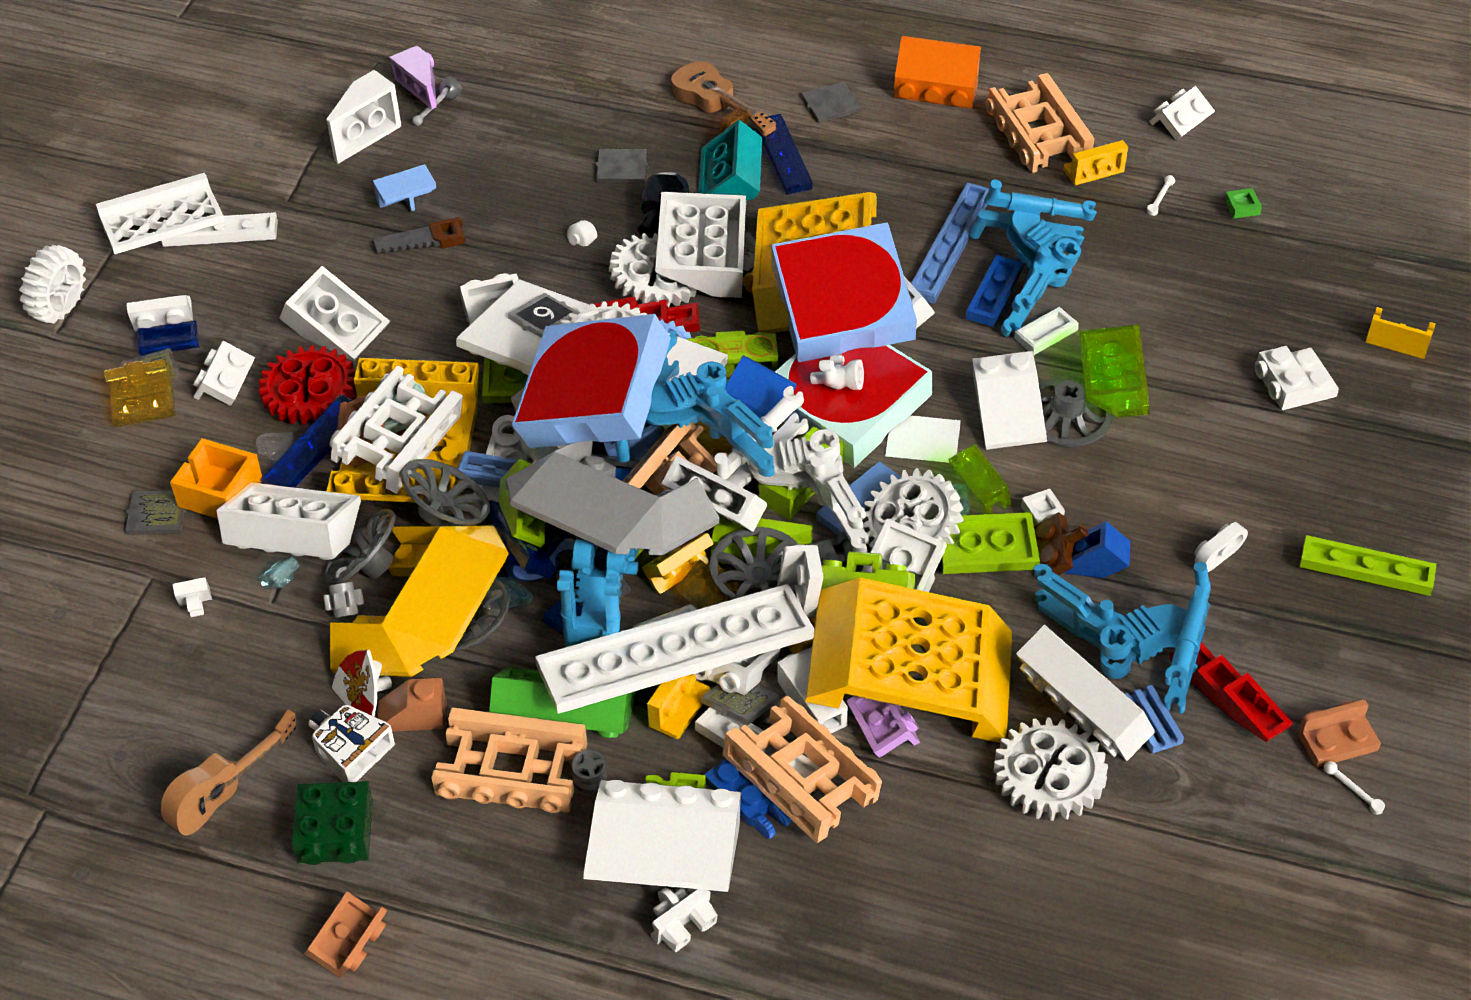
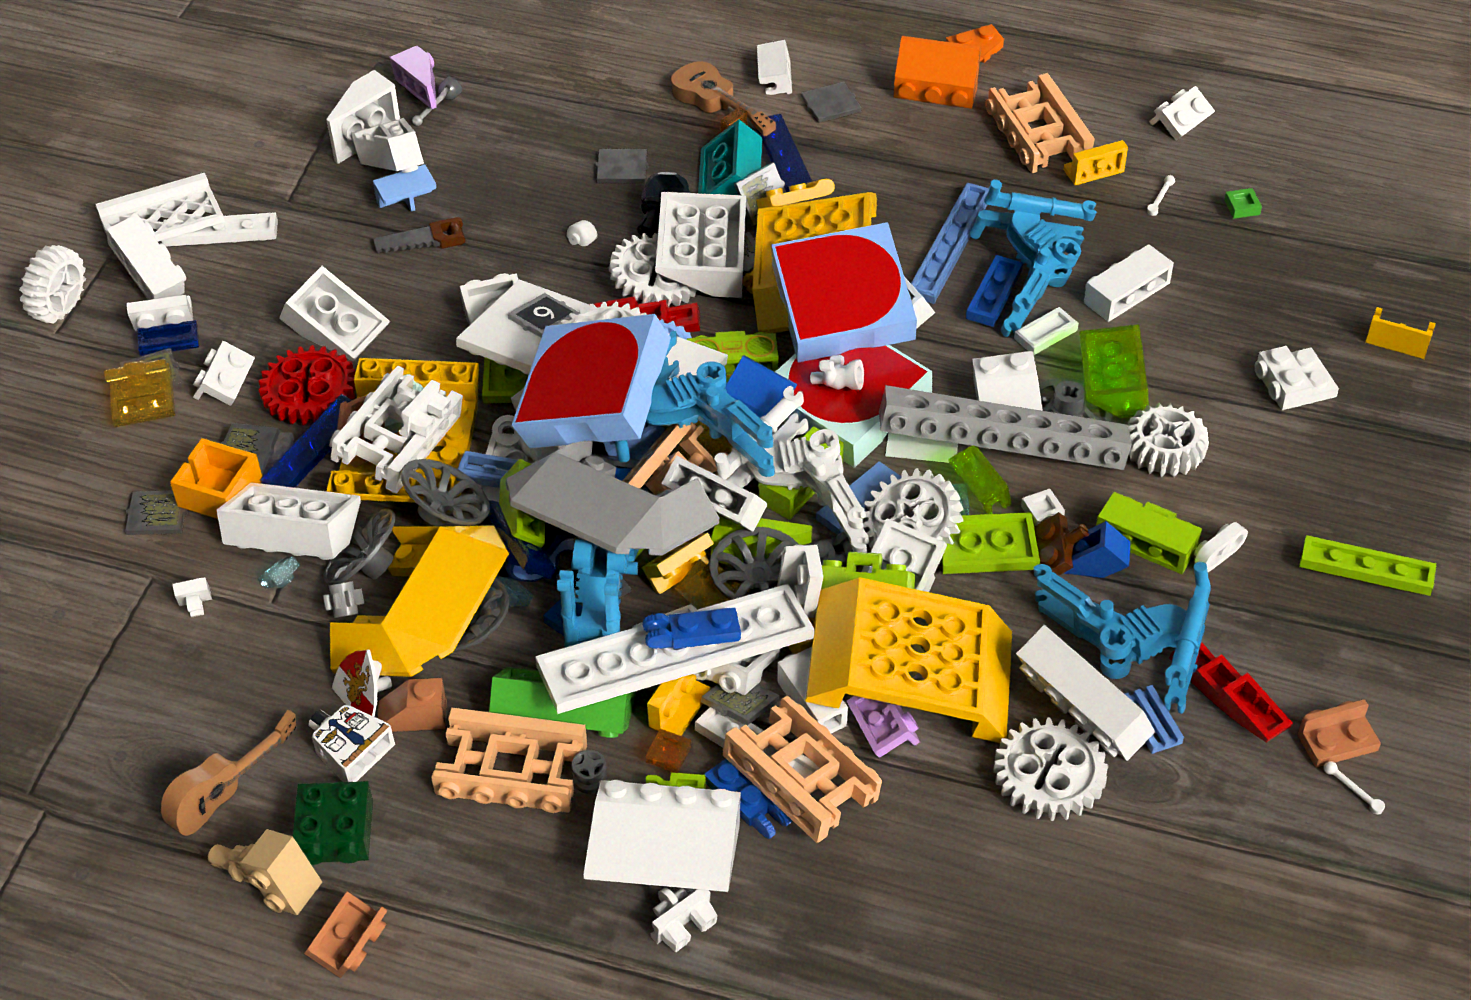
none -> white brick [107,214,186,300]
none -> tan brick [208,829,322,915]
none -> flat silver piece [220,423,281,474]
none -> white wedge [351,118,424,173]
none -> white hips [394,380,451,438]
none -> blue hinge [642,607,741,649]
none -> clear orange plate [646,729,692,773]
none -> piece [734,163,786,226]
none -> yellow hinge [756,178,835,209]
none -> white hinge [757,40,792,95]
none -> light grey brick [879,385,1132,470]
none -> orange wing [946,24,1004,63]
none -> white brick [1084,244,1174,322]
none -> lime piece [1096,492,1202,574]
none -> white gear [1127,403,1209,478]

